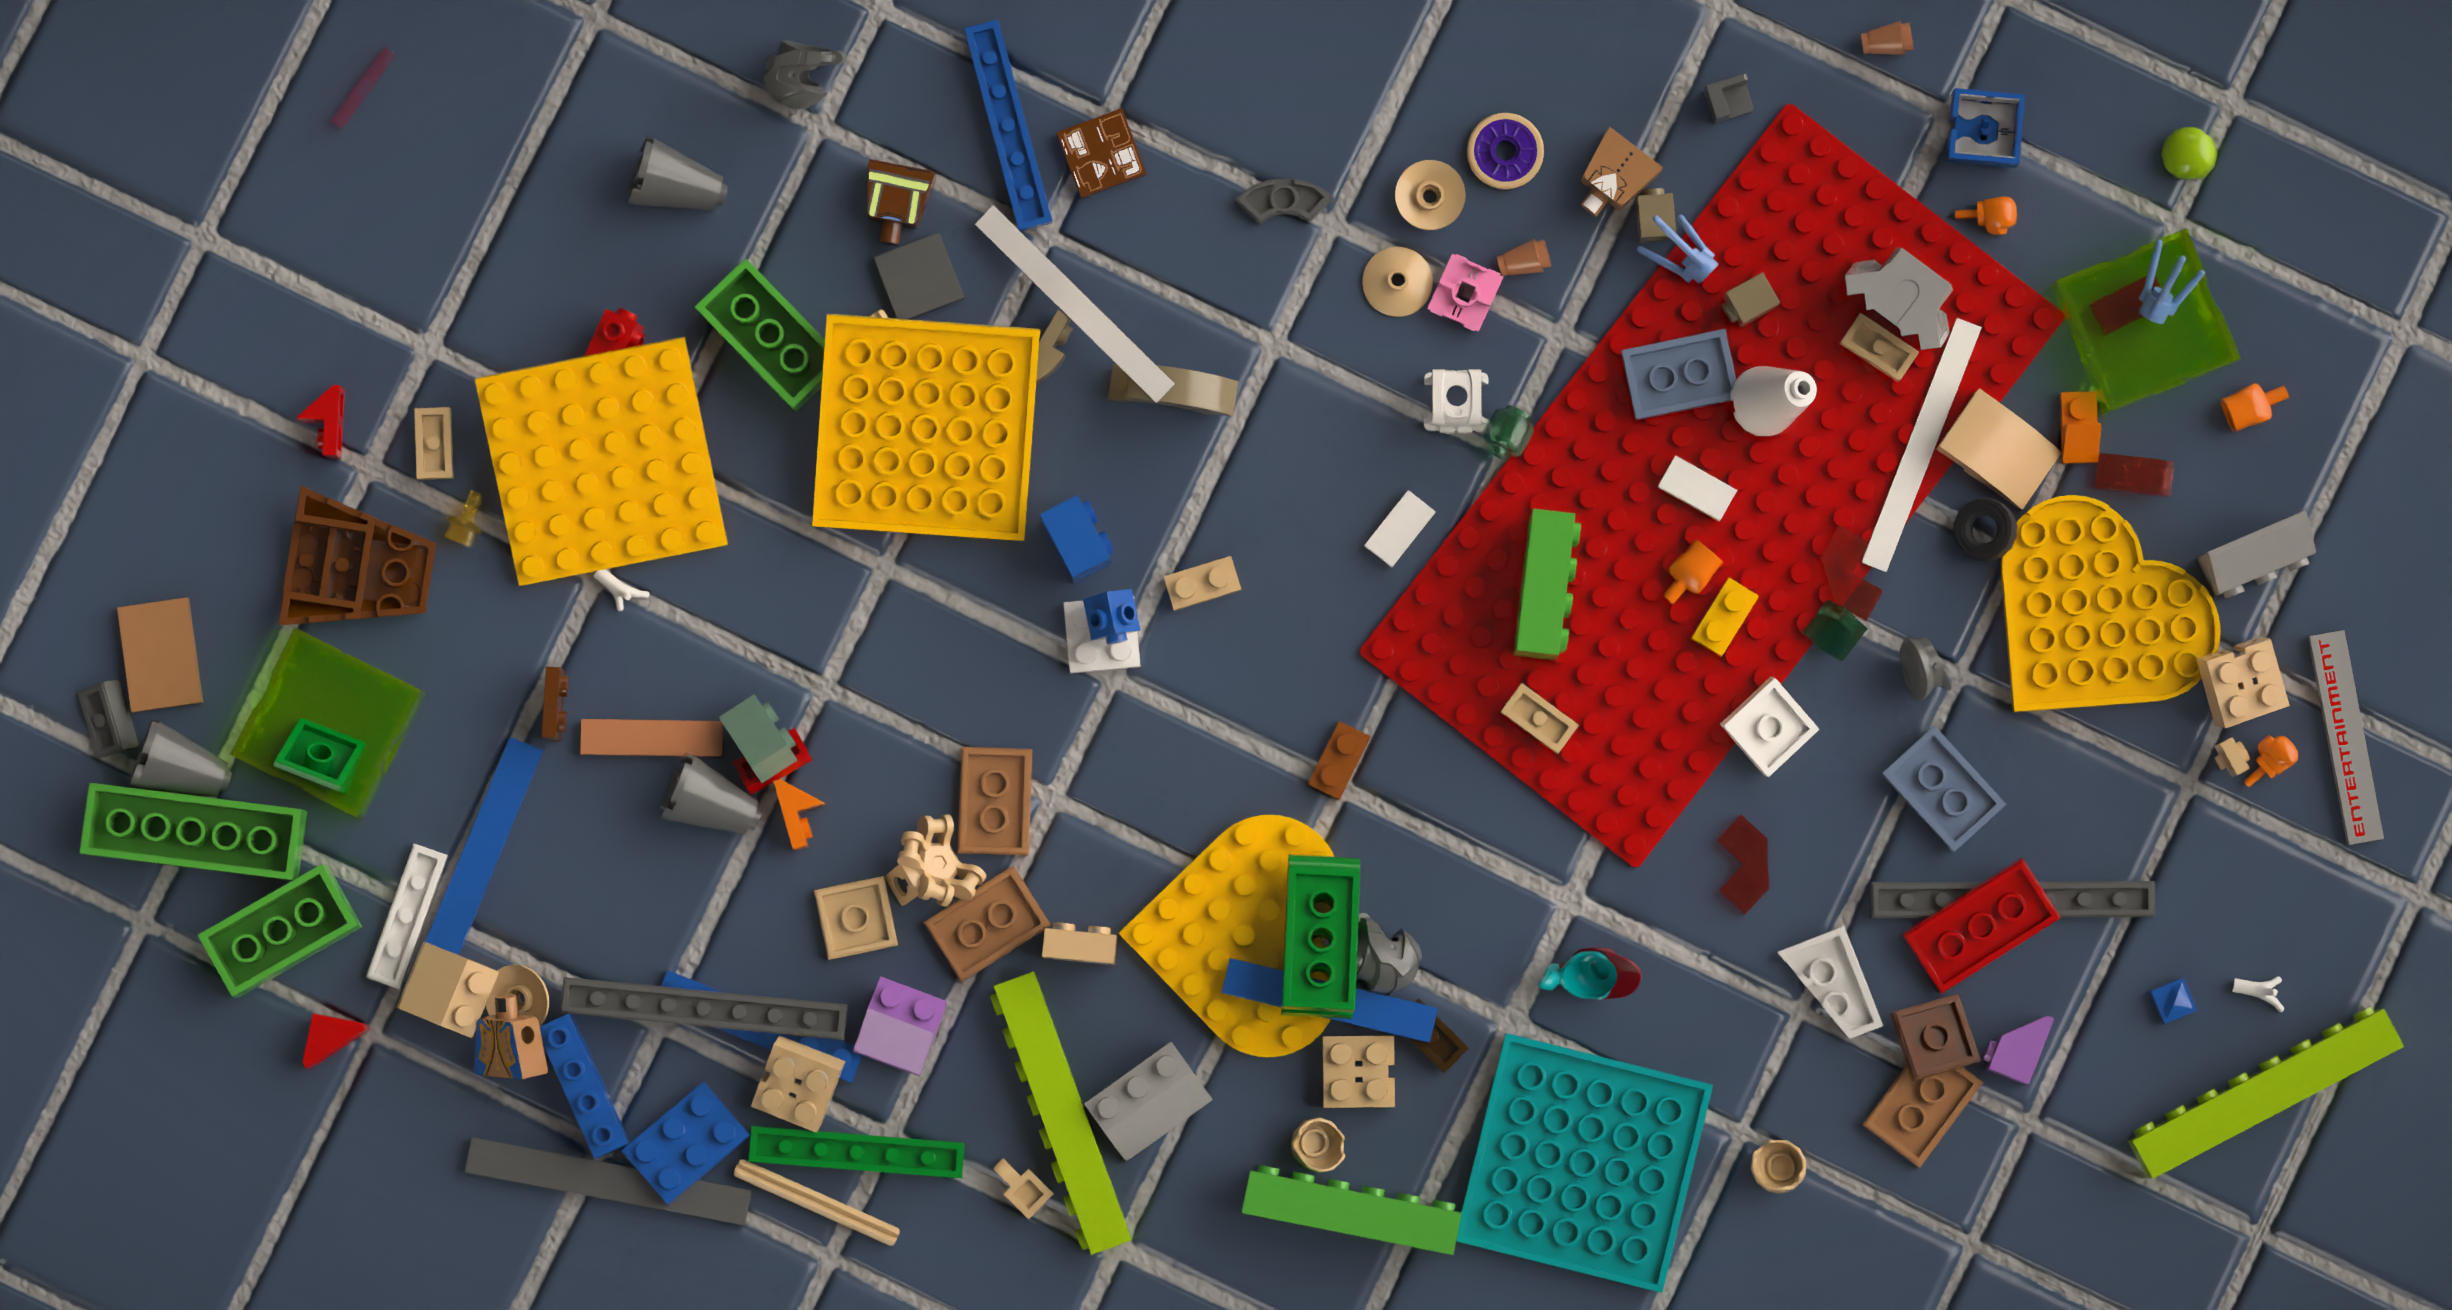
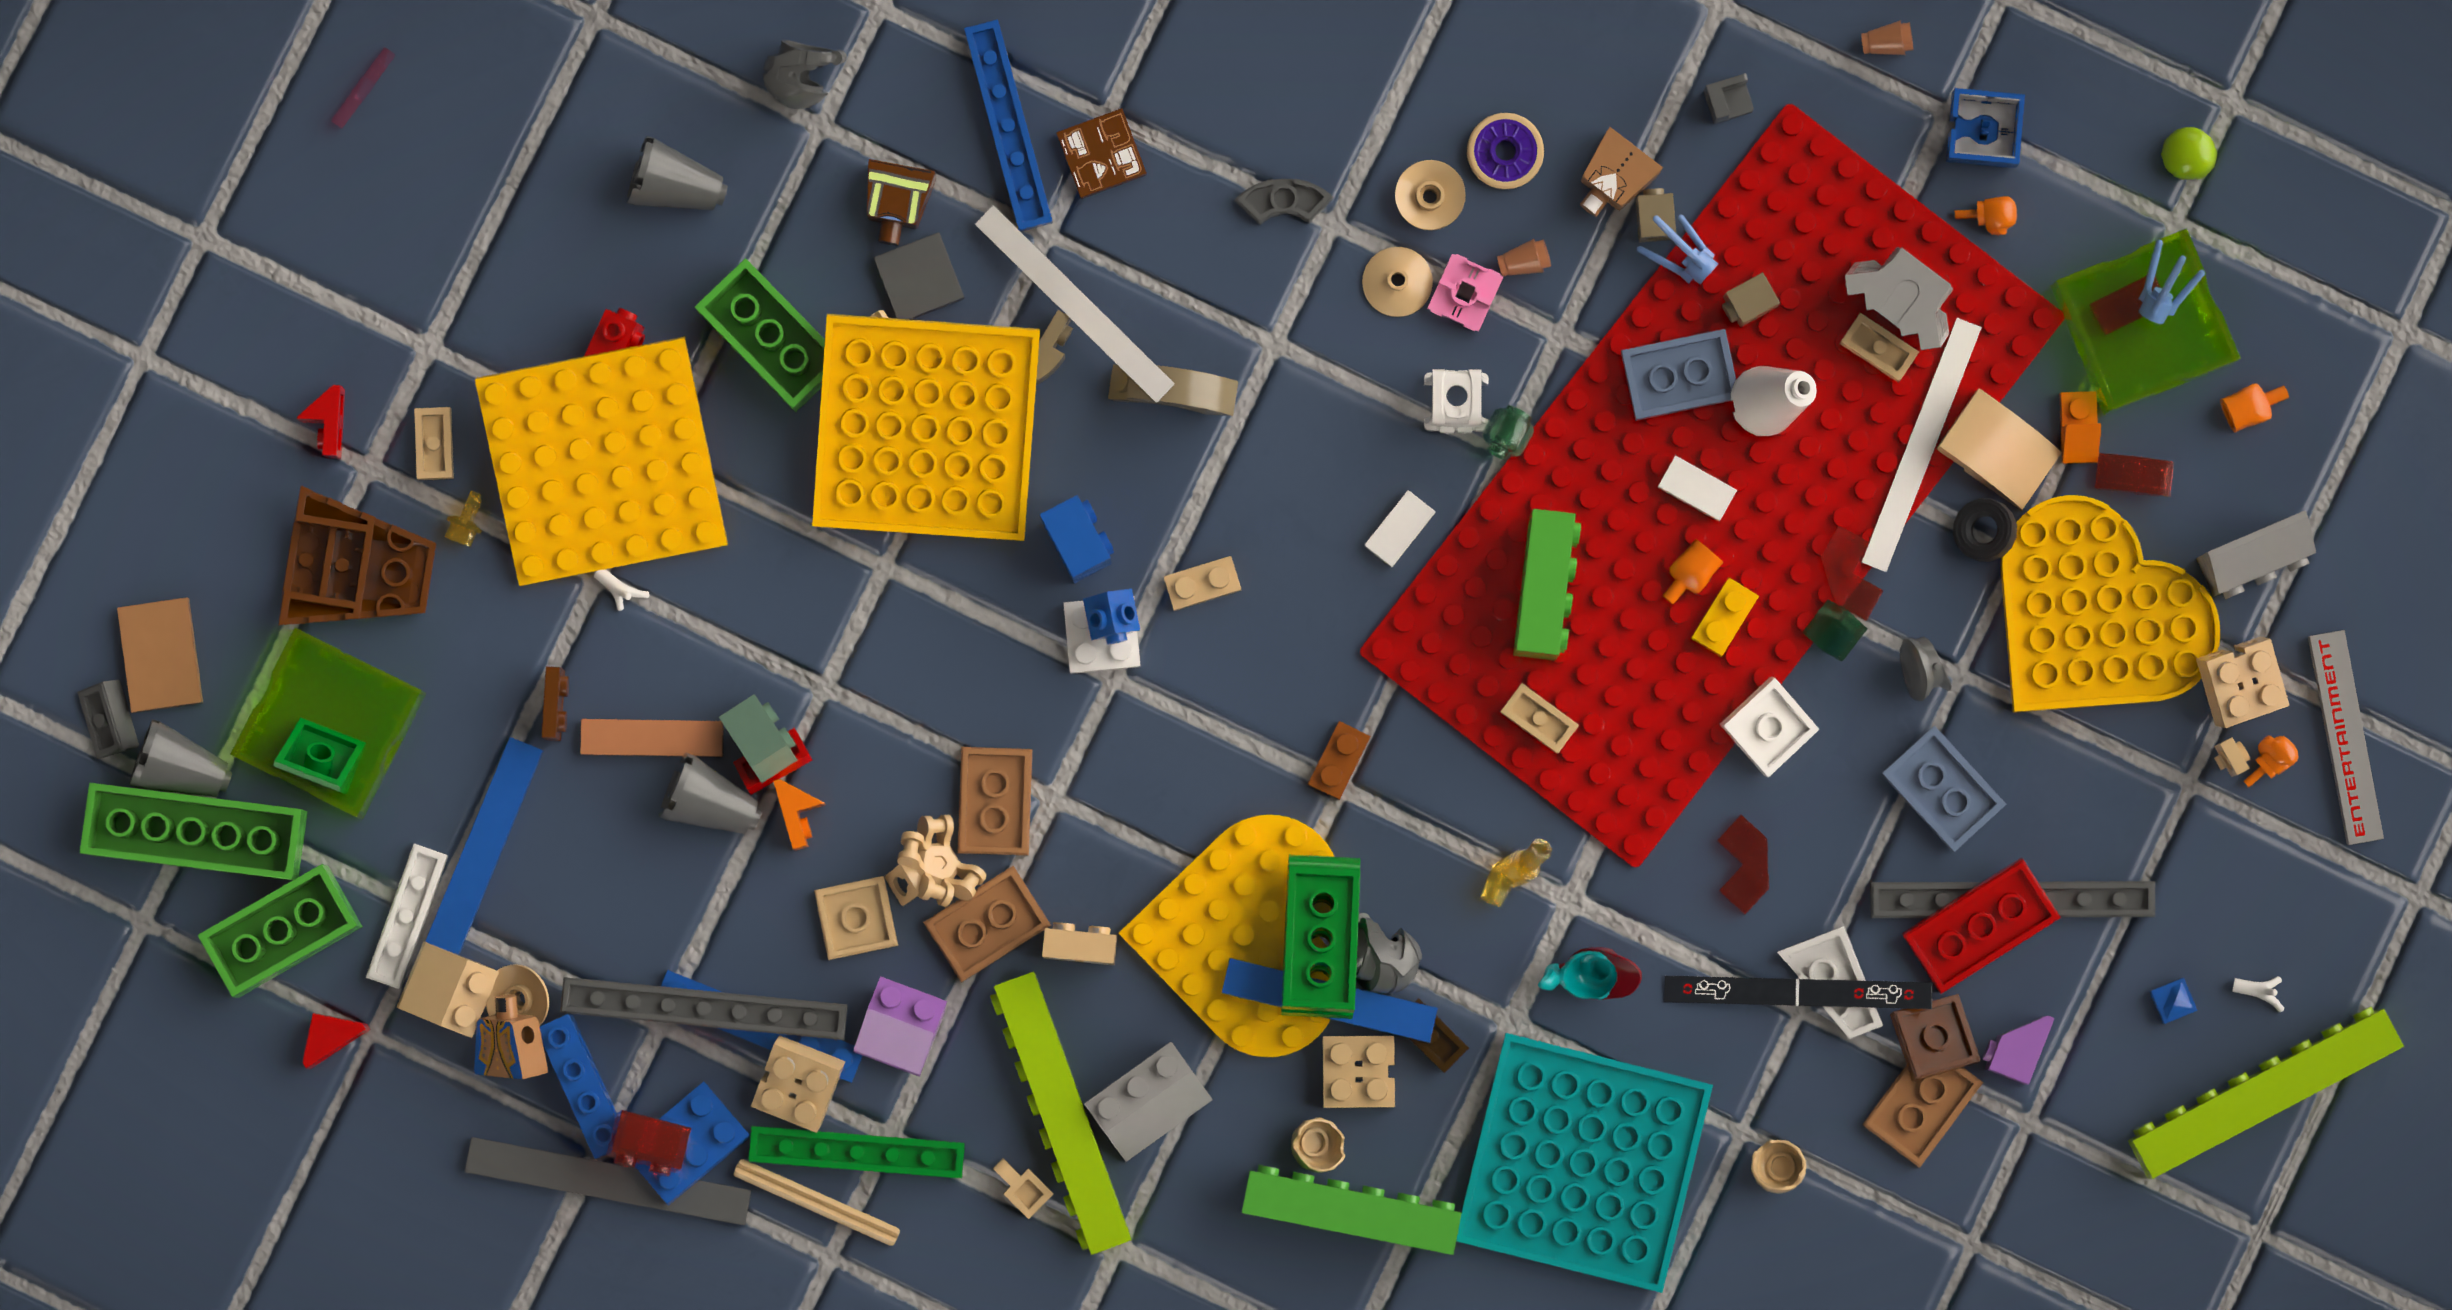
none -> clear red brick [606,1110,691,1177]
none -> clear yellow arm [1480,839,1552,907]
none -> black sticker [1664,976,1932,1009]

